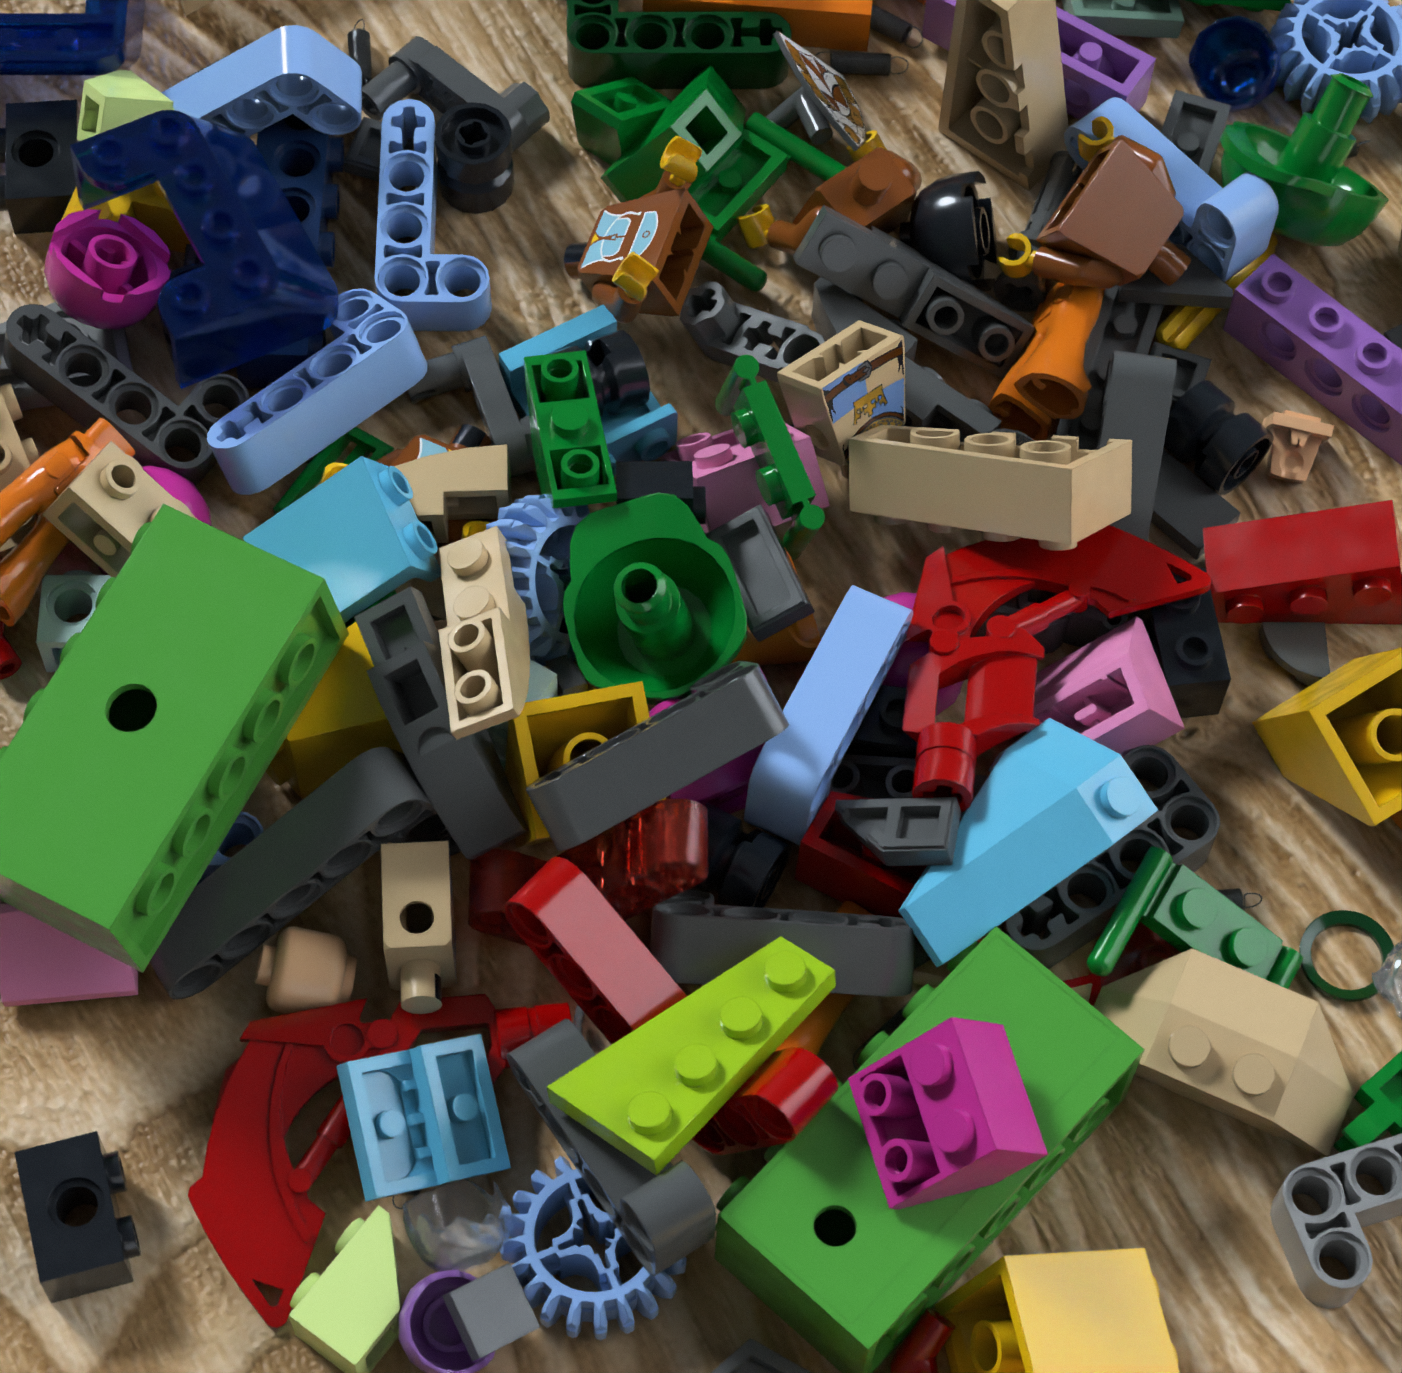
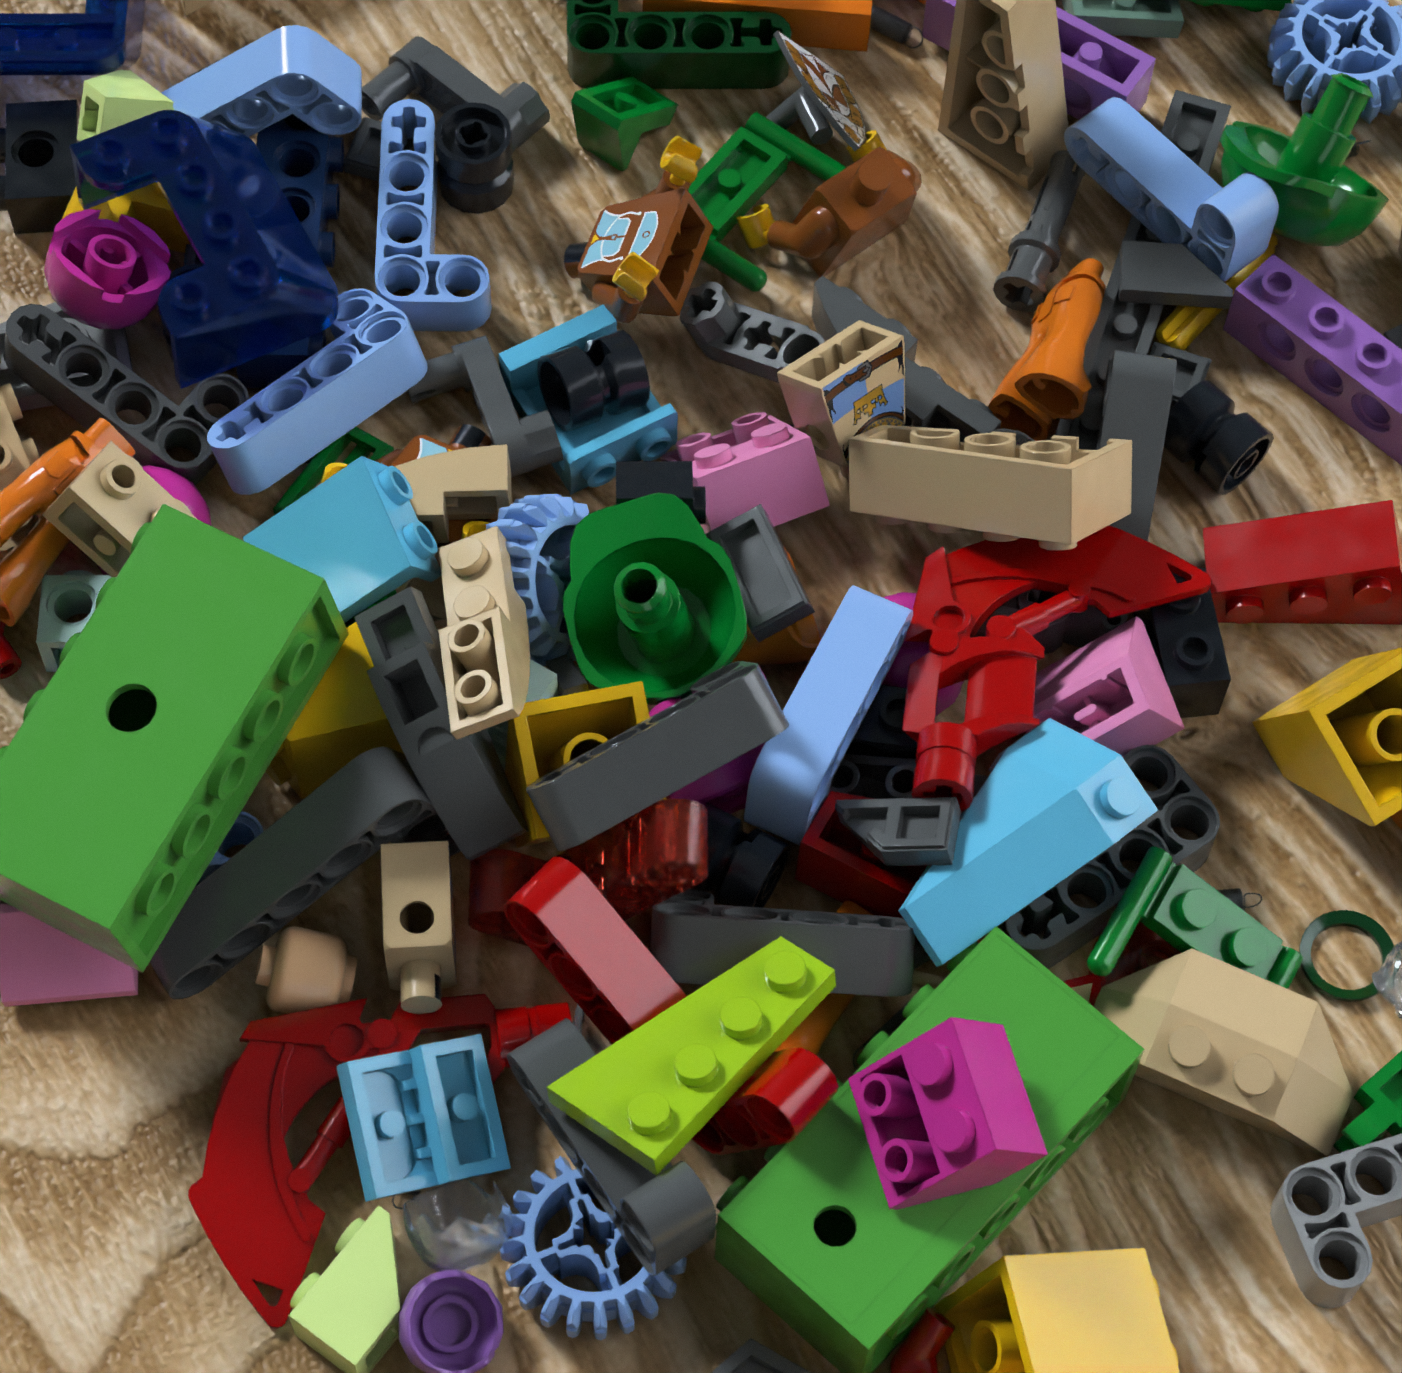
black brick [14,1131,141,1303] -> none
dark grey piece [347,19,372,87] -> none
dark grey tile [442,1263,540,1361] -> none
green slope [524,350,617,509] -> none
green slope [600,65,746,203] -> none
green plate [715,355,825,561] -> none
dark grey slope [793,205,1035,379] -> none
dark grey piece [815,50,909,76] -> none
black cylinder [899,171,997,291] -> none
dark orange torso [998,116,1191,289] -> none
dark grey tile [1151,449,1241,560] -> none
clear blue hair [1189,15,1281,113] -> none
dark grey tile [1258,622,1330,686] -> none
light nougat brick [1263,410,1334,484] -> none

